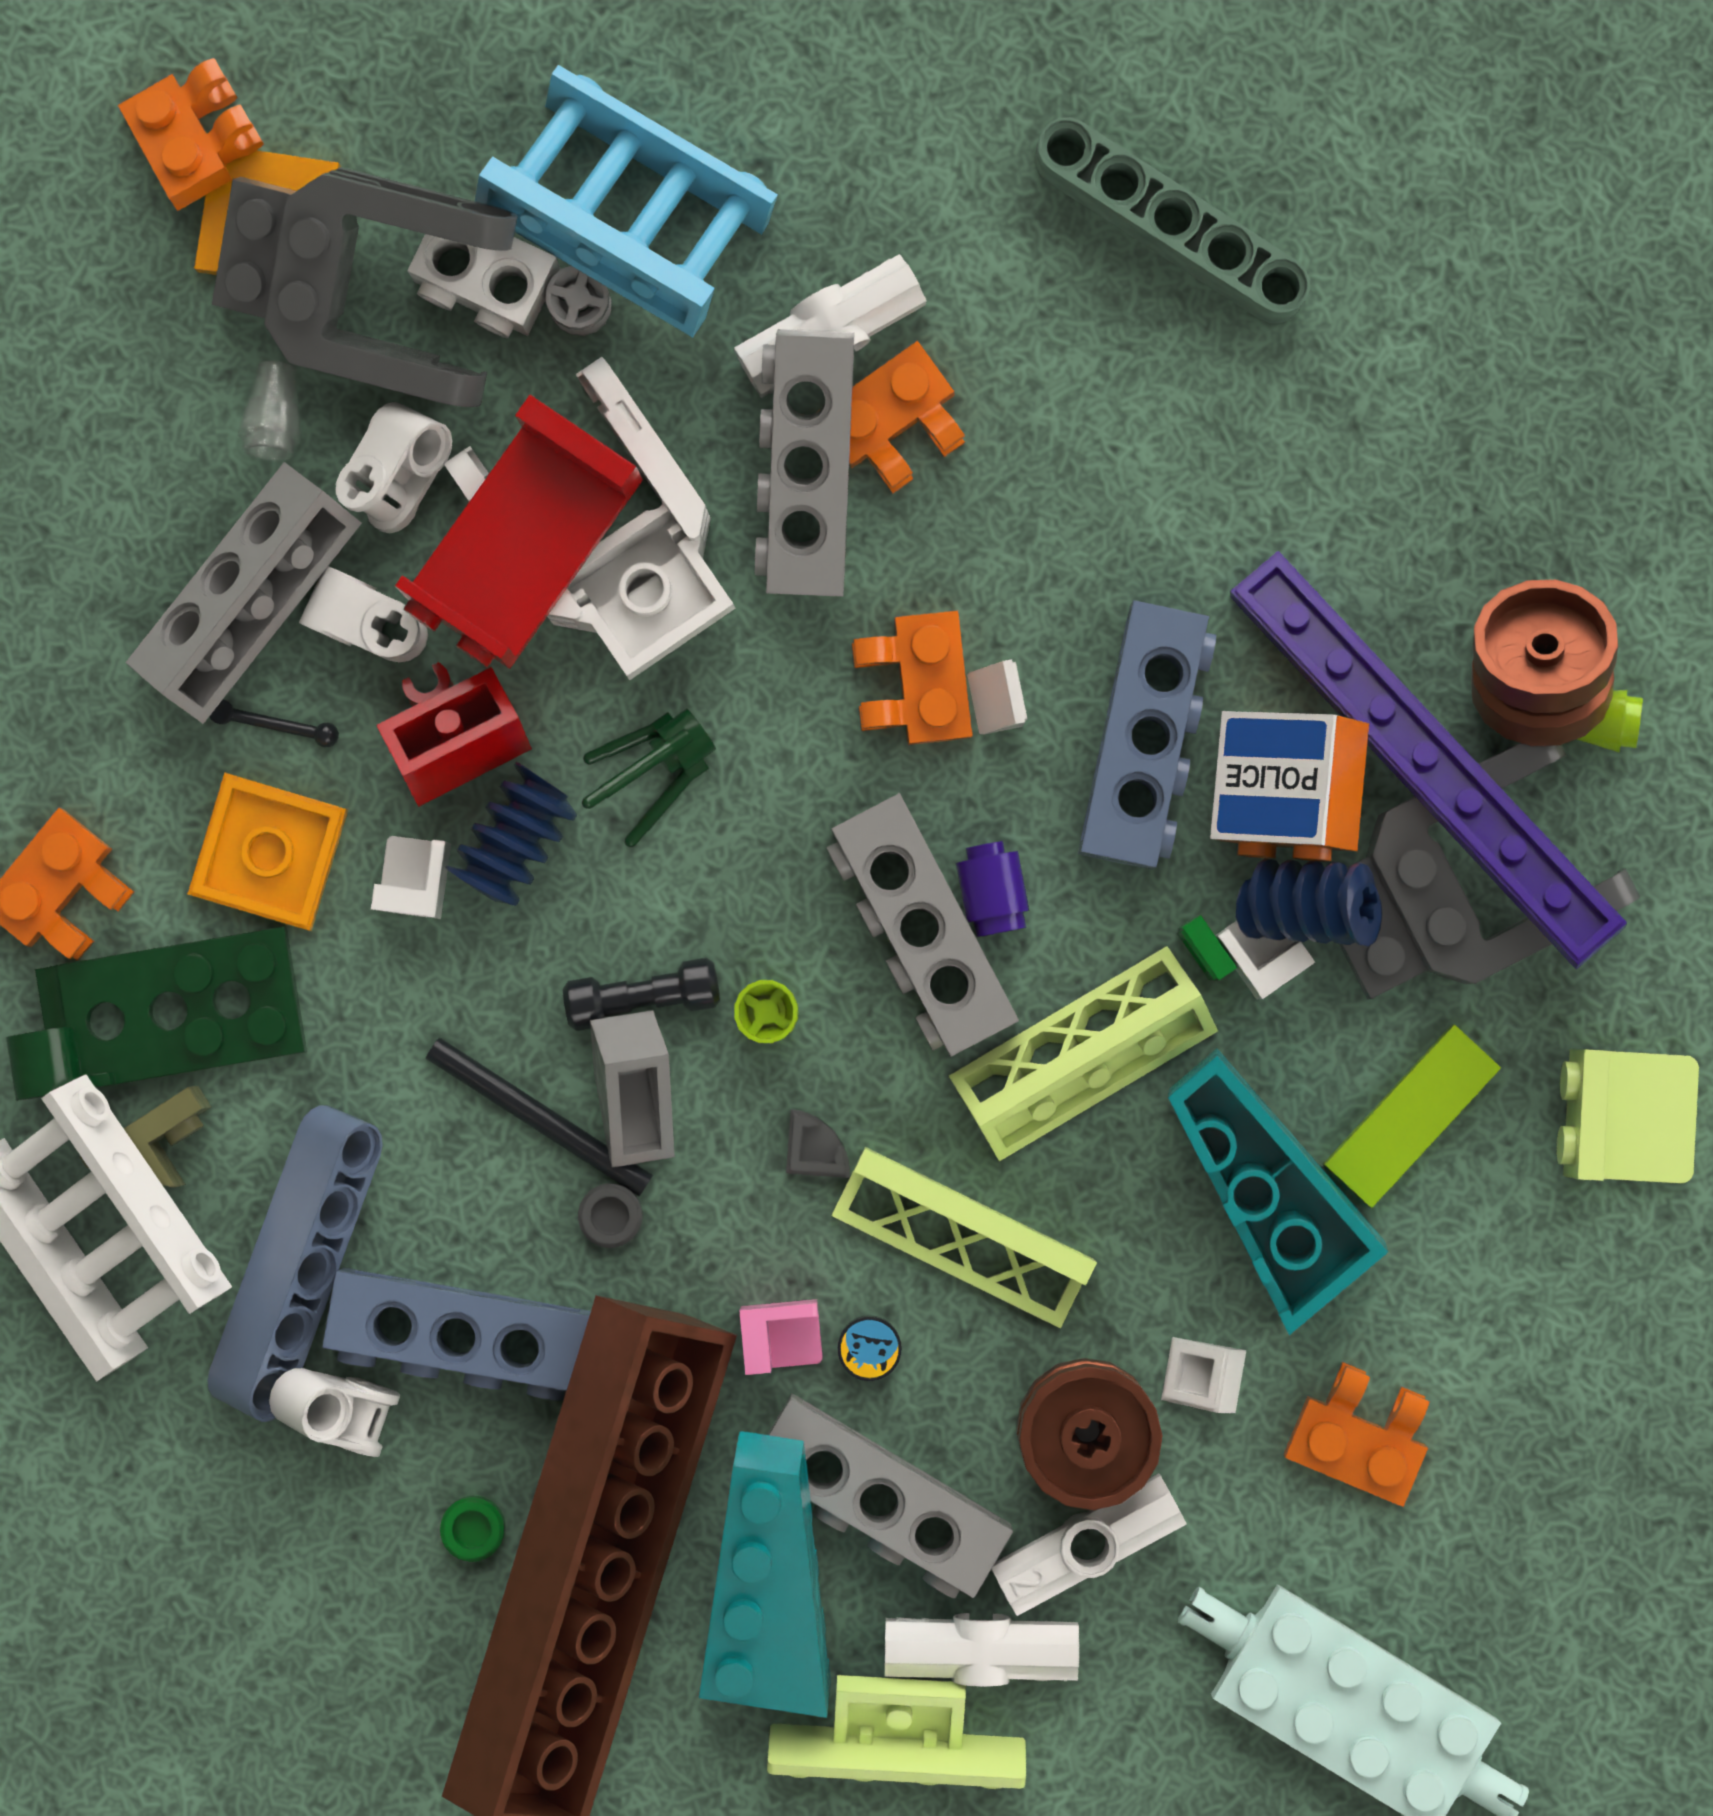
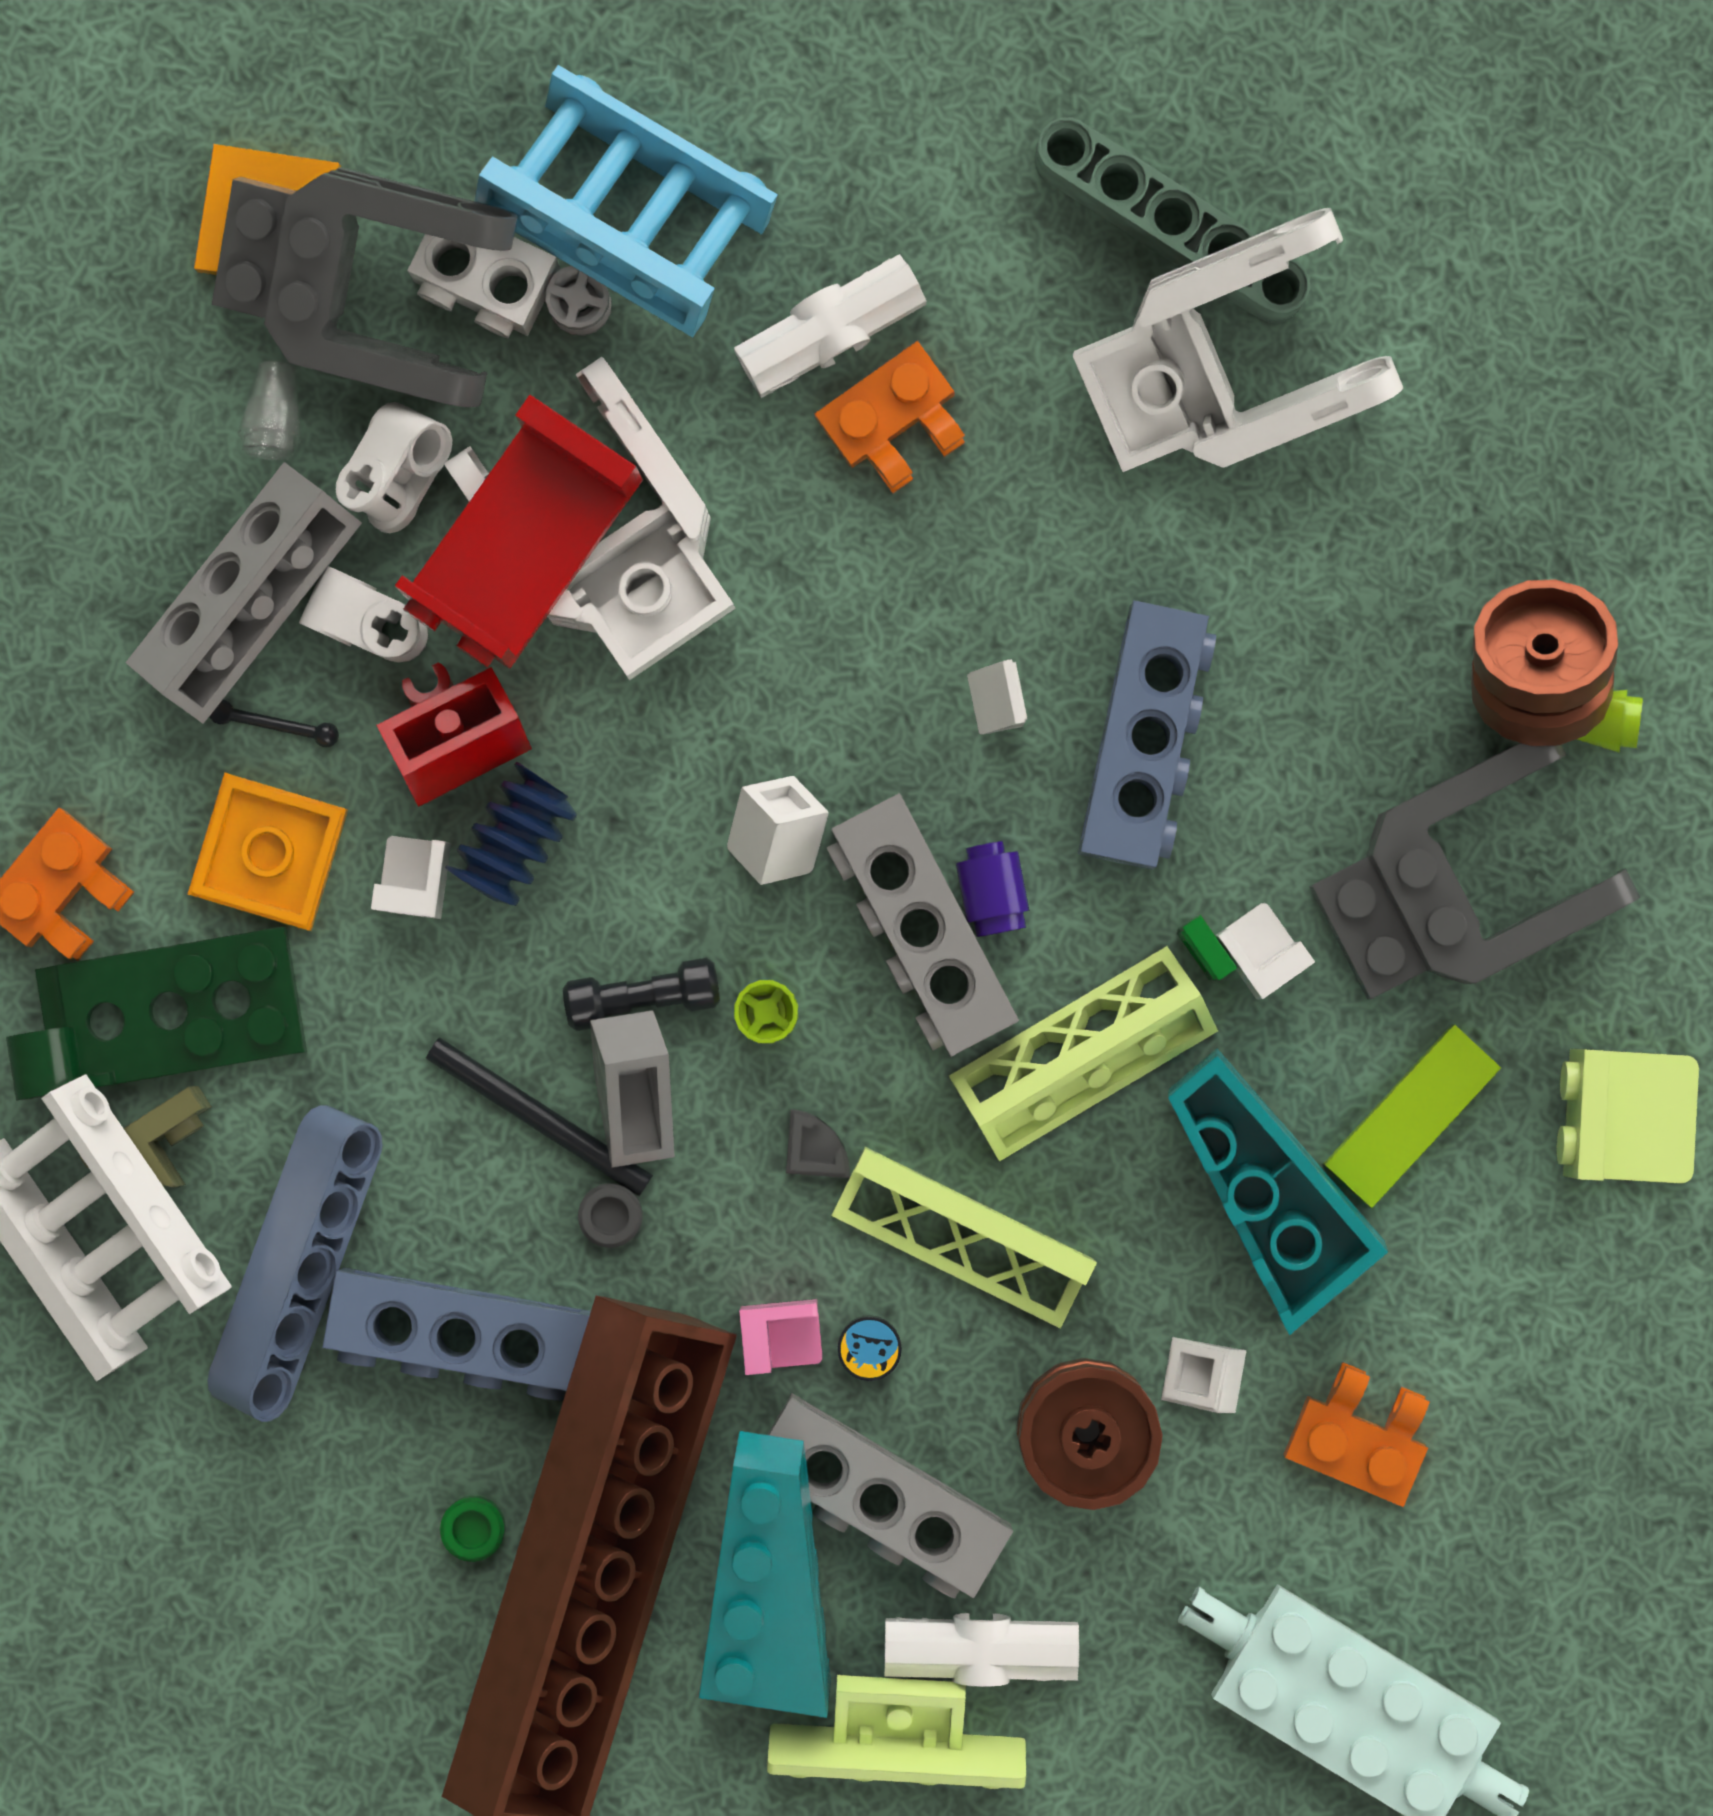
orange plate [118,58,264,211] -> none
white piece [269,1368,400,1457] -> none
dark green plant [582,708,716,847] -> none
light grey brick [755,329,855,597] -> none
orange plate [852,610,972,745] -> none
white piece [992,1473,1187,1616] -> none
piece [1210,711,1369,862] -> none
dark purple tile [1230,551,1627,970] -> none
dark blue piece [1235,858,1382,946] -> none
none -> white panel [727,776,829,885]
none -> white plate [1073,208,1403,472]

